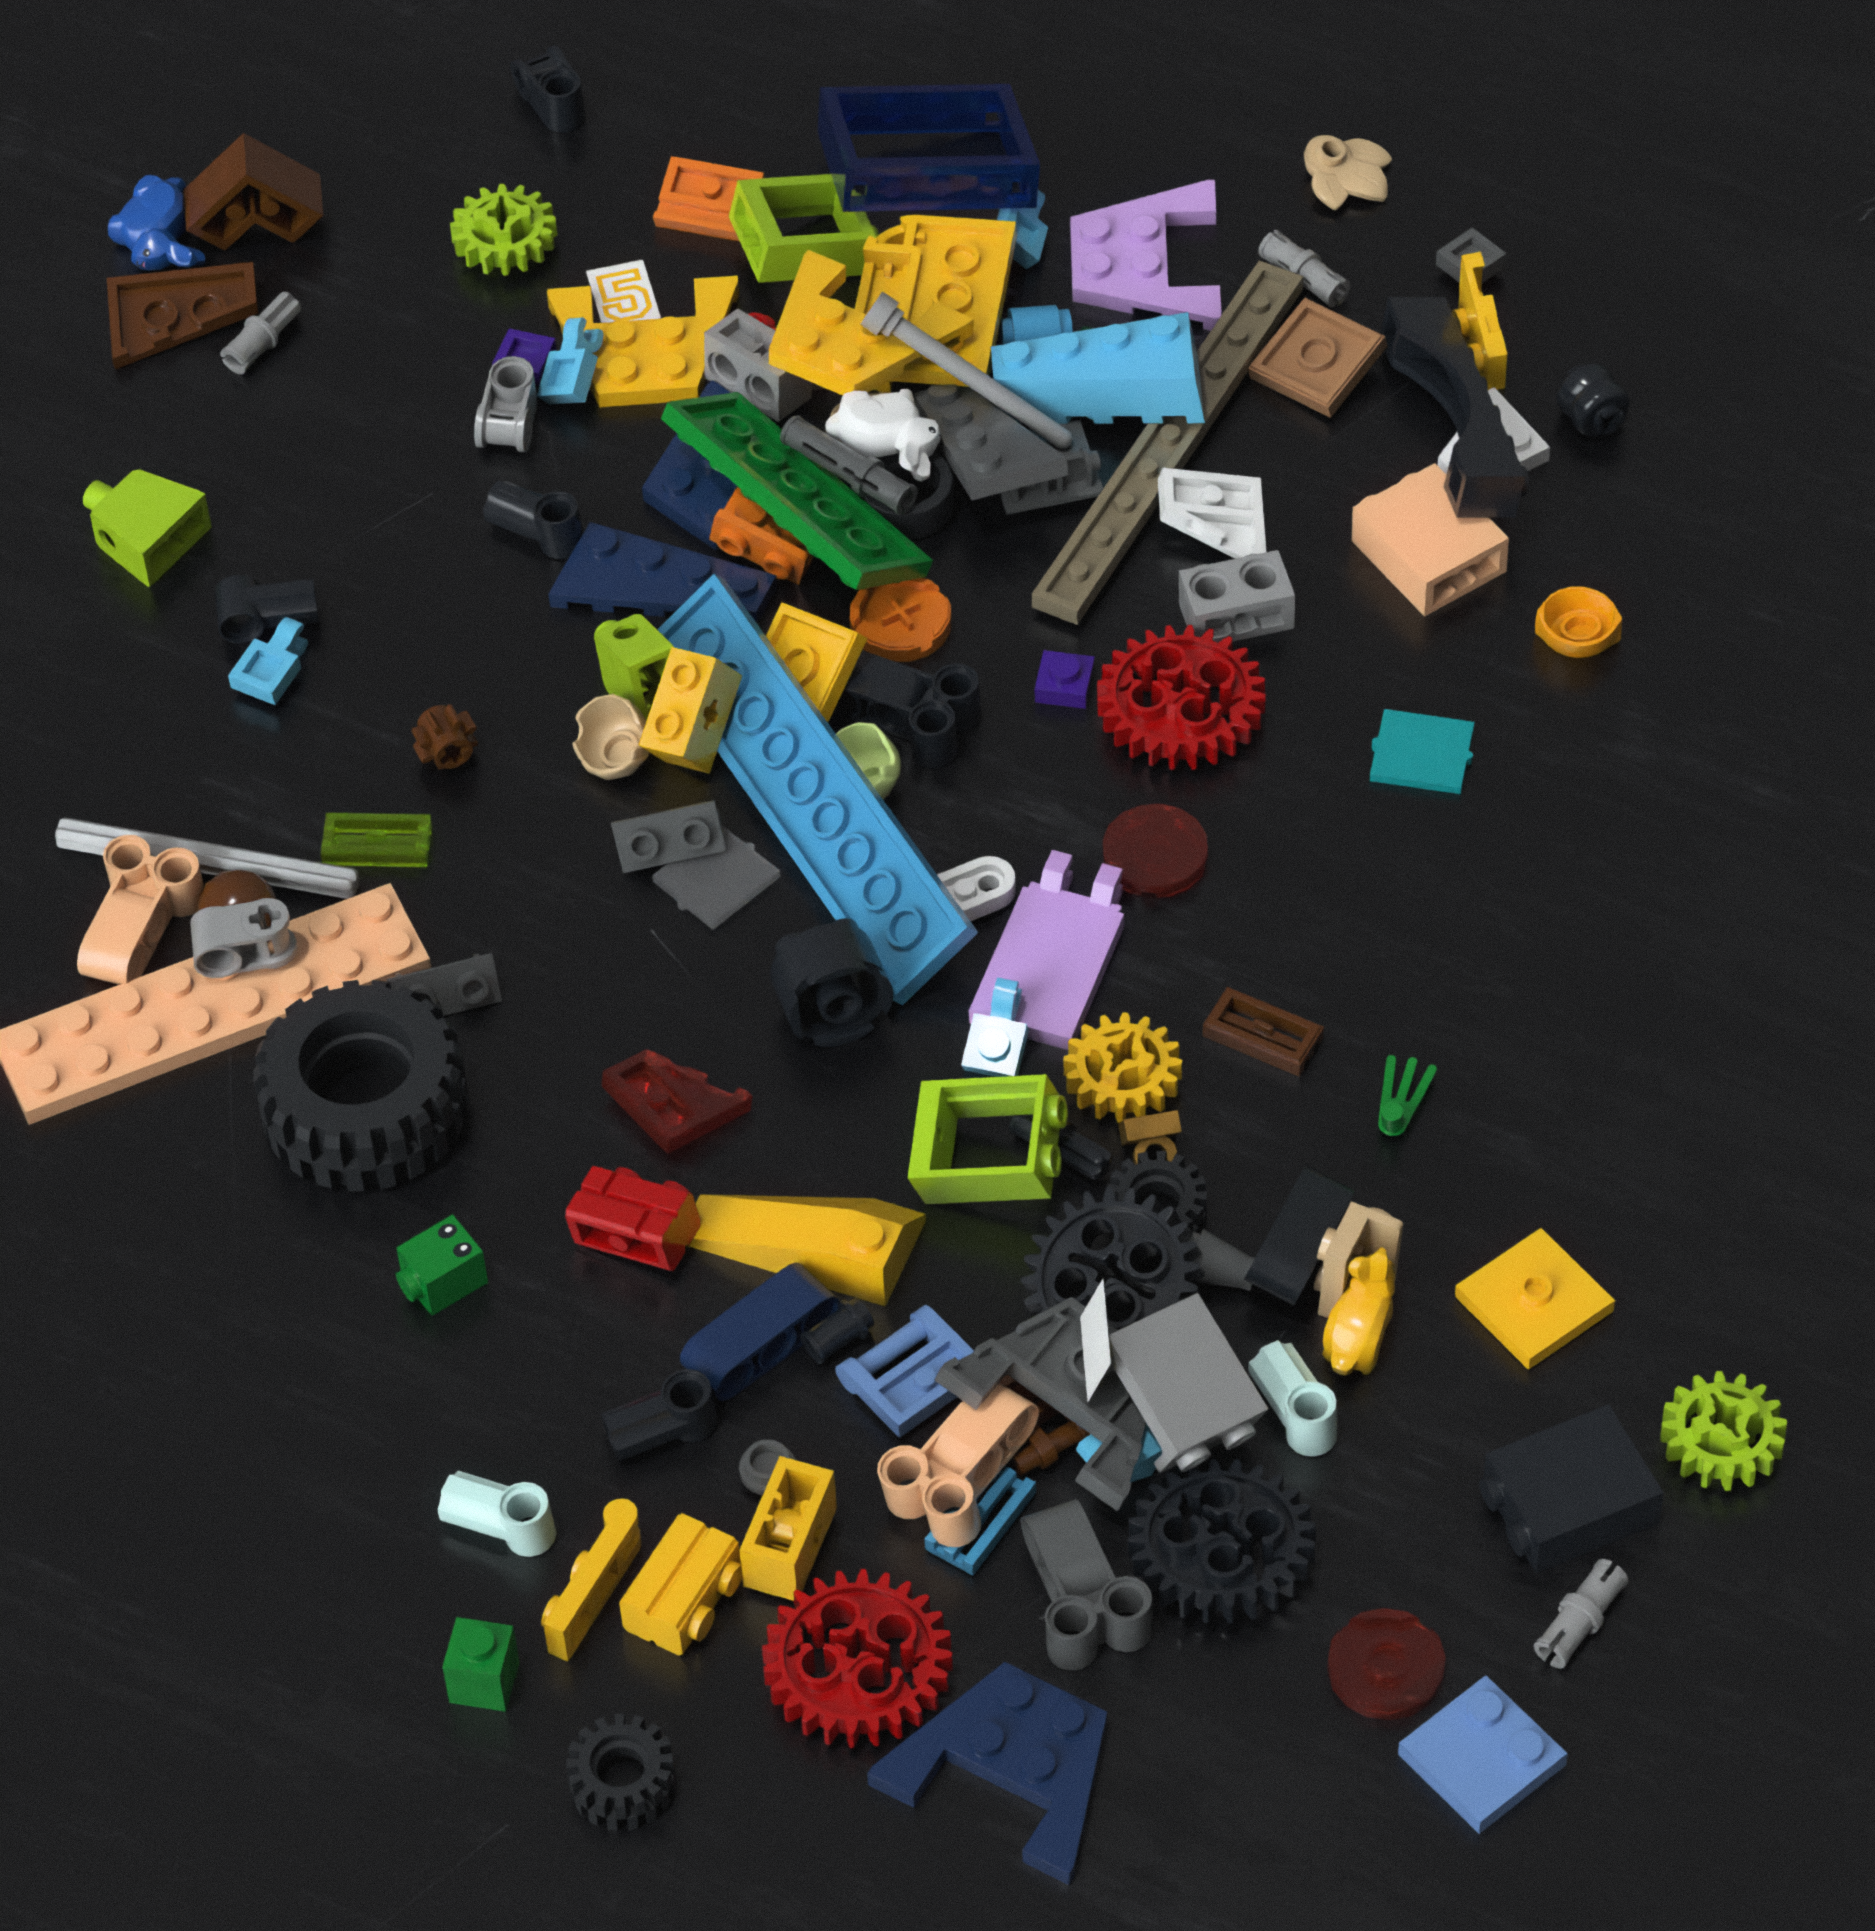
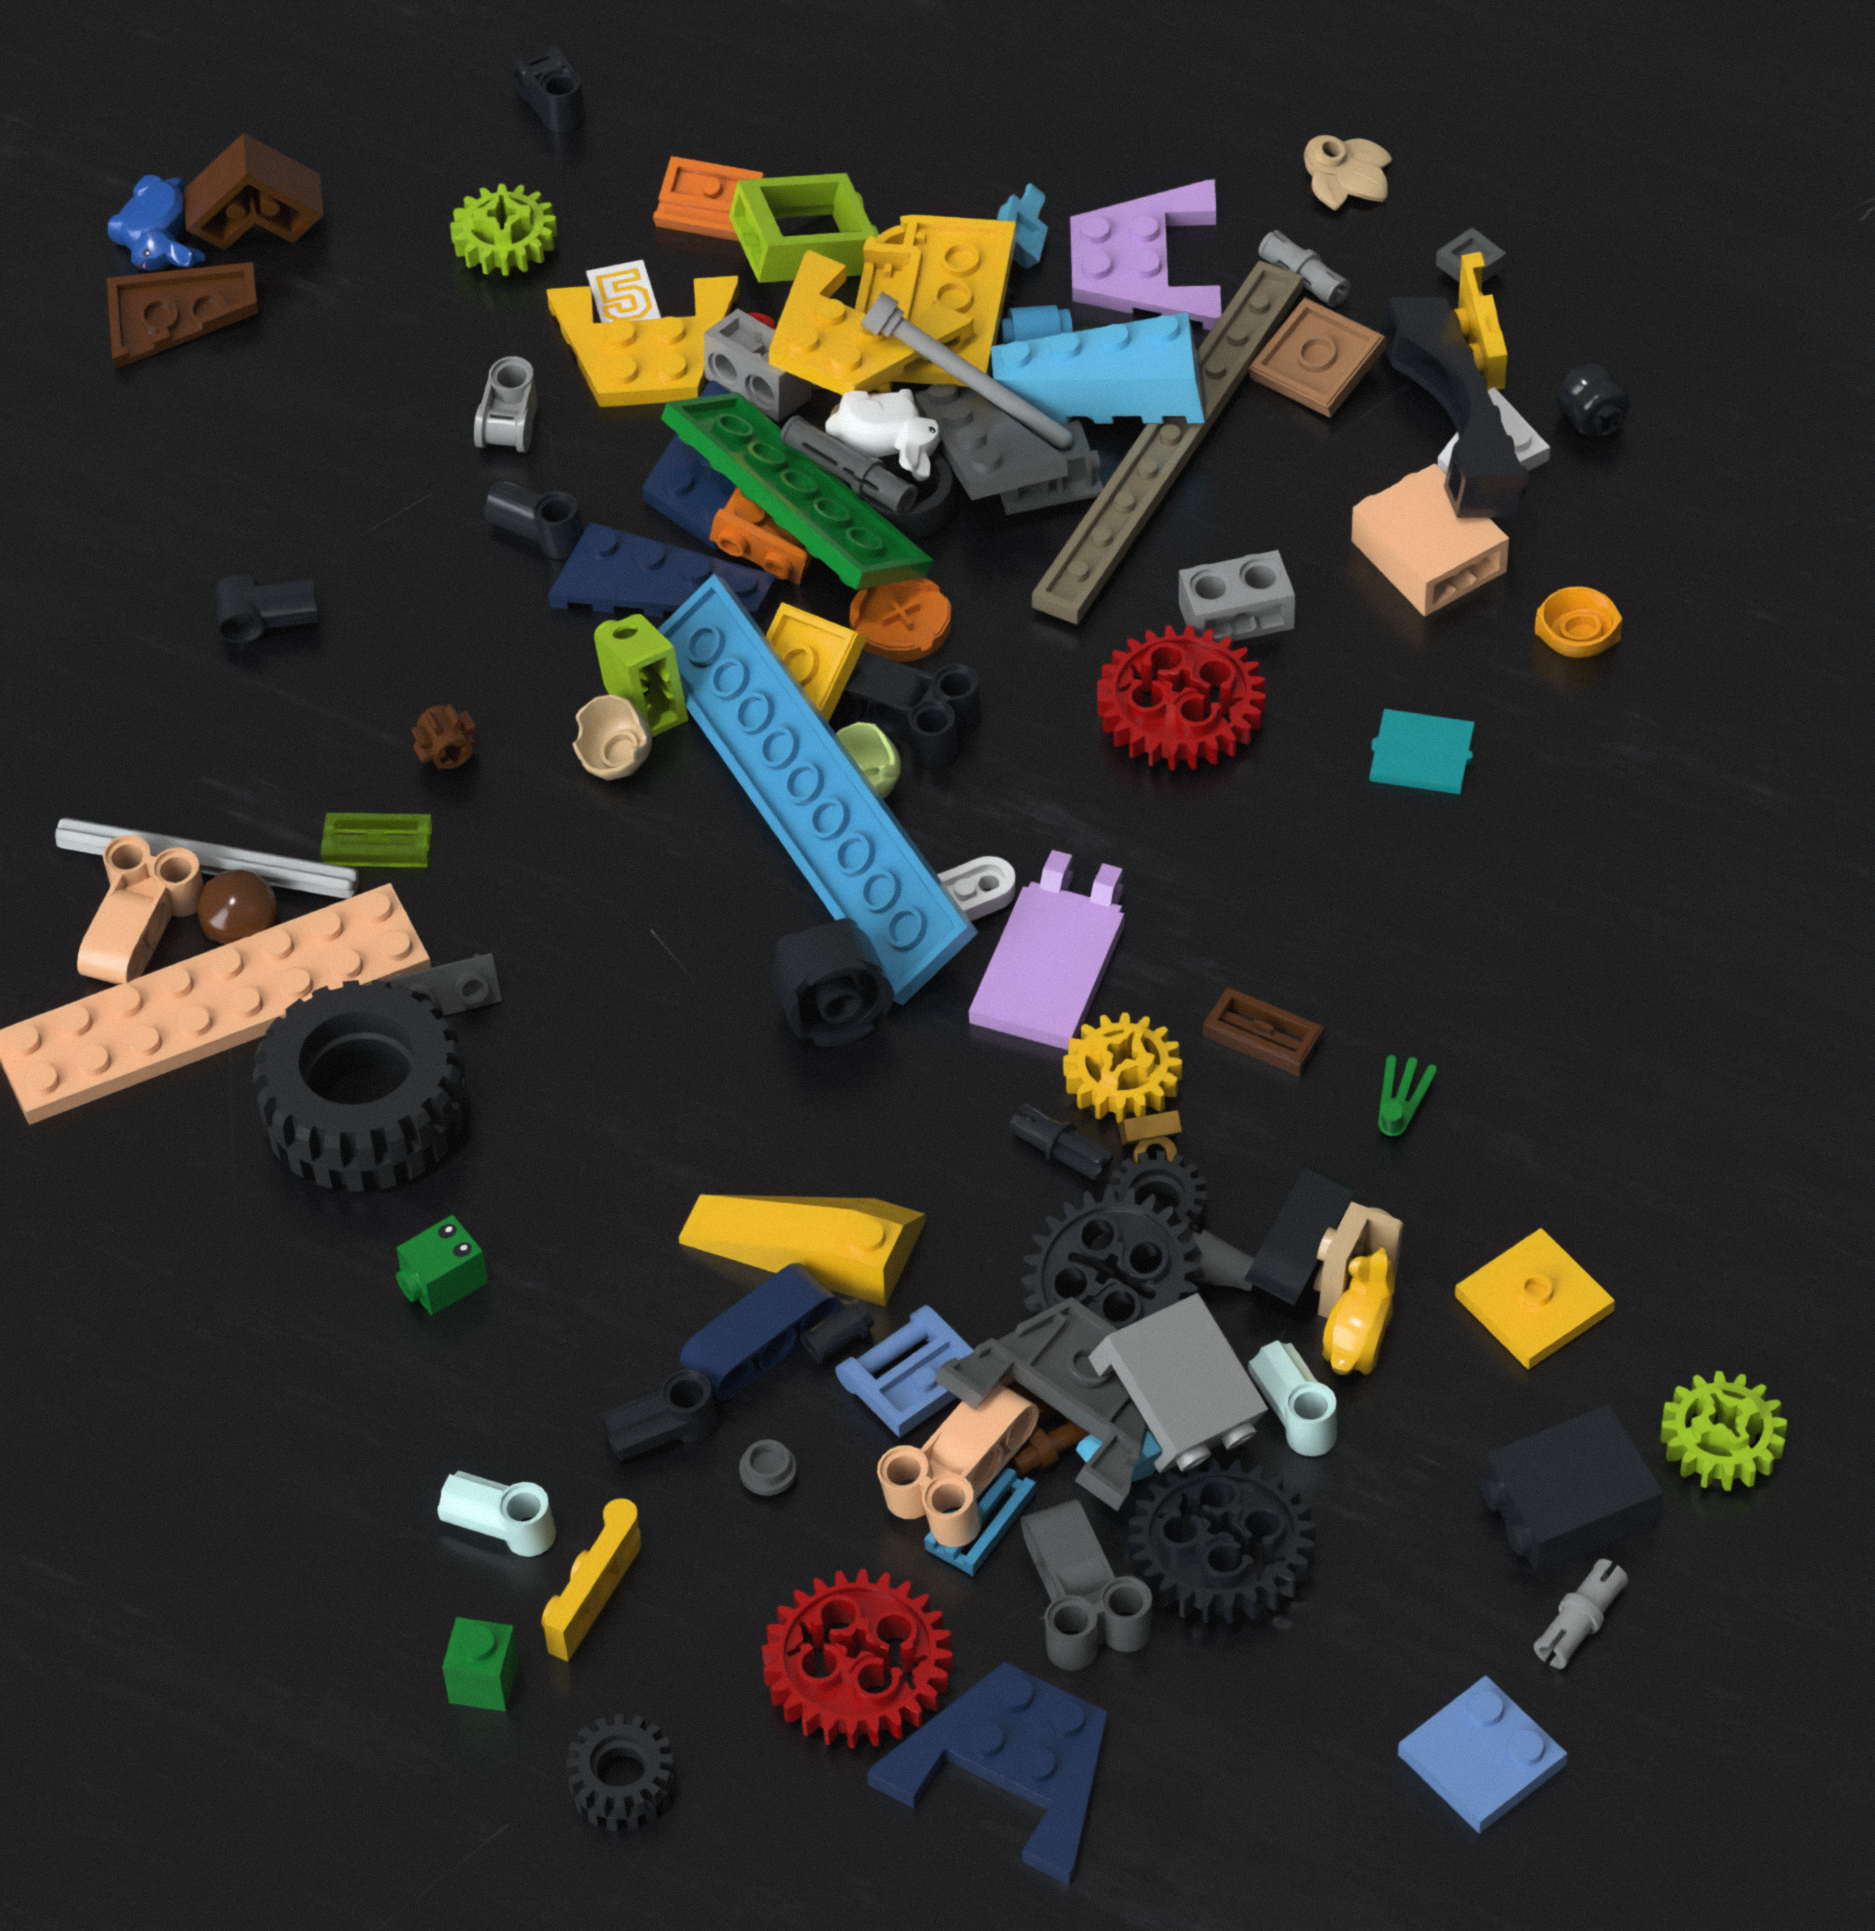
lime torso [83,469,212,587] -> none
light grey piece [190,898,298,978] -> none
light grey axle [220,292,301,374] -> none
medium azure plate [228,617,308,705] -> none
dark purple plate [492,328,557,386] -> none
medium azure plate [537,317,603,405] -> none
red brick [565,1166,701,1271] -> none
clear red wing [601,1049,752,1154] -> none
dark grey hinge [611,800,726,873] -> none
yellow brick [619,1513,742,1656] -> none
yellow brick [638,647,742,774] -> none
clear piece [652,826,780,930] -> none
yellow brick [739,1456,837,1601] -> none
clear blue window [817,84,1040,212] -> none
lime window [907,1074,1068,1204] -> none
plate [962,977,1029,1077] -> none
dark purple plate [1034,650,1095,709] -> none
white sticker [1080,1279,1111,1402] -> none
clear red tile [1103,804,1208,898] -> none
white wing [1158,468,1266,559] -> none
clear red tile [1327,1608,1446,1721] -> none

